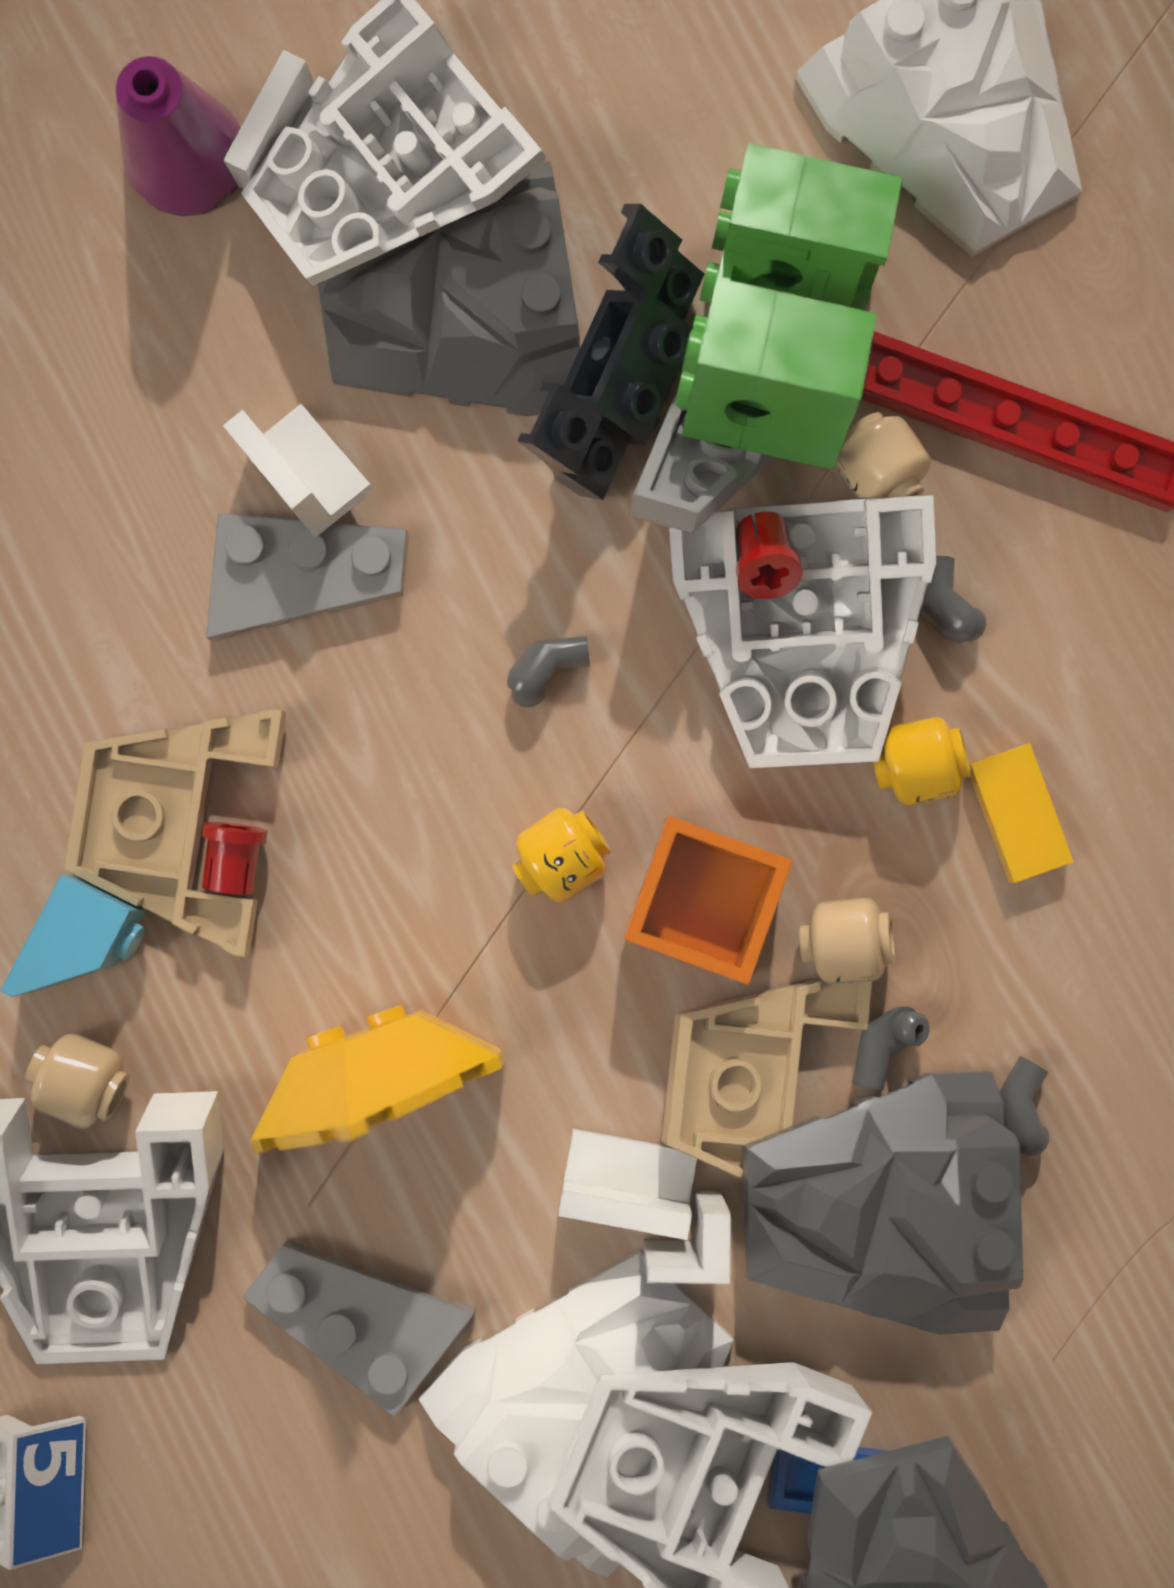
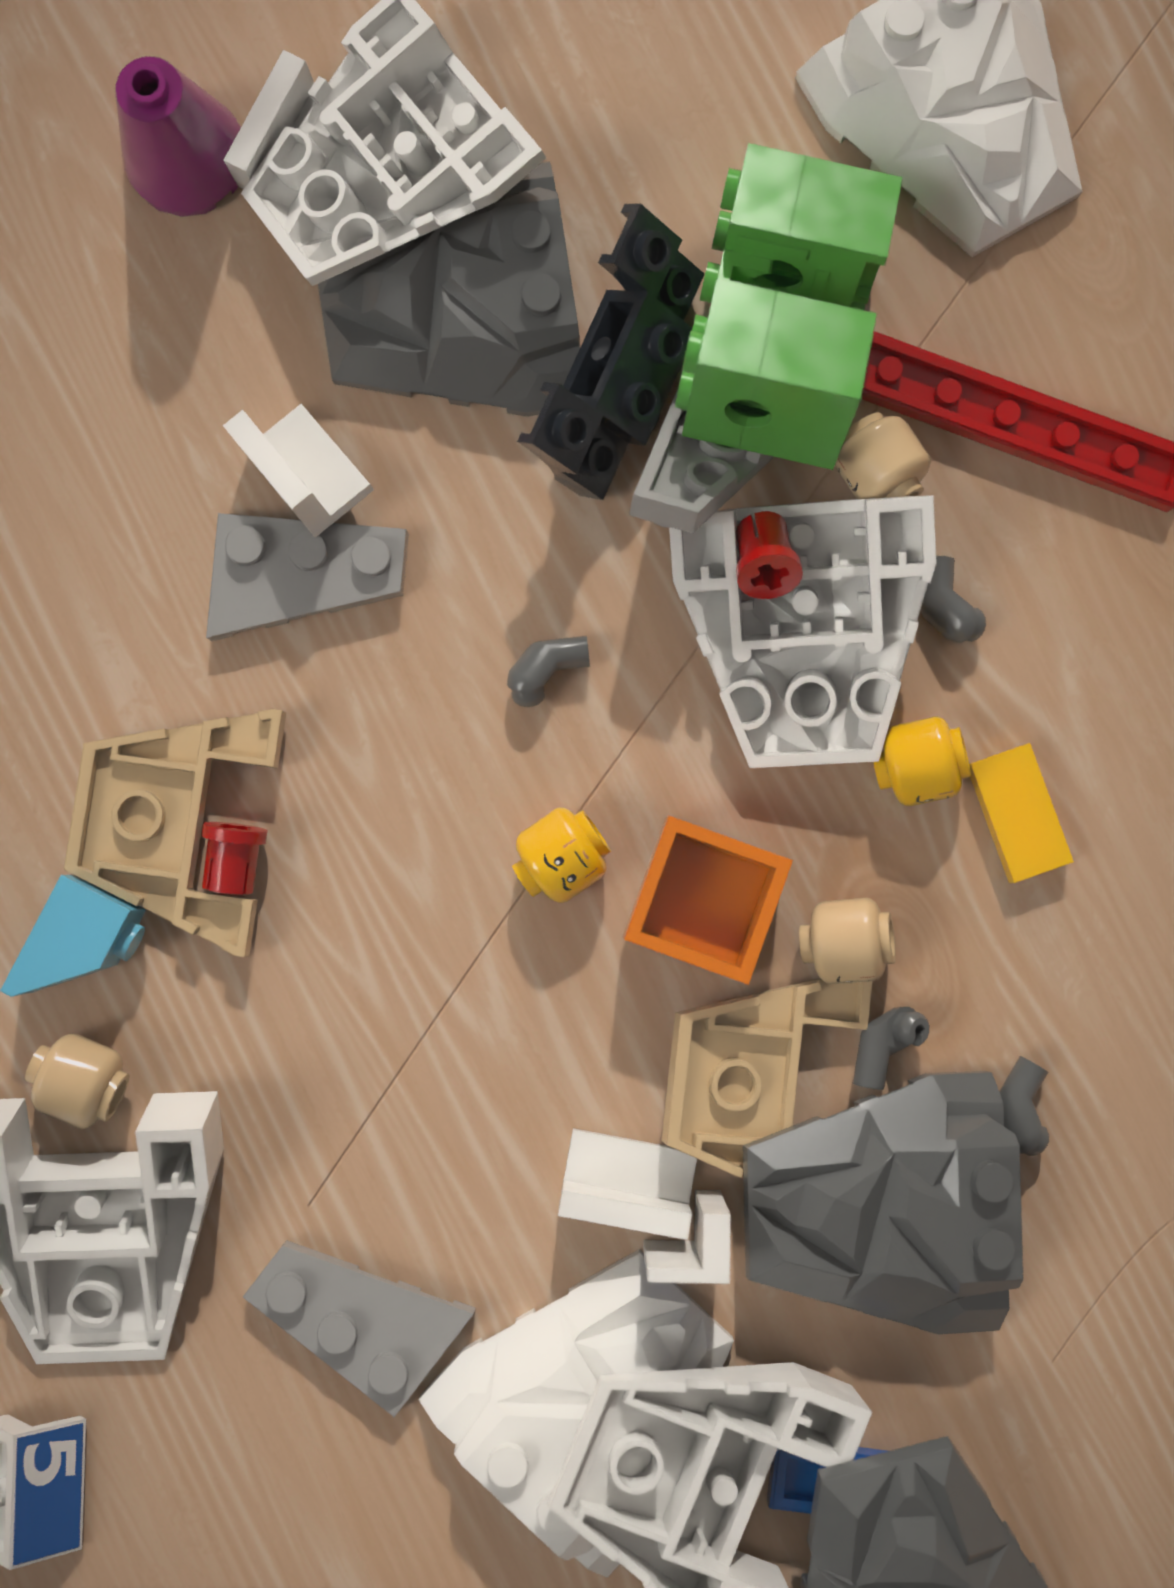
yellow wedge [250,1004,505,1154] -> none

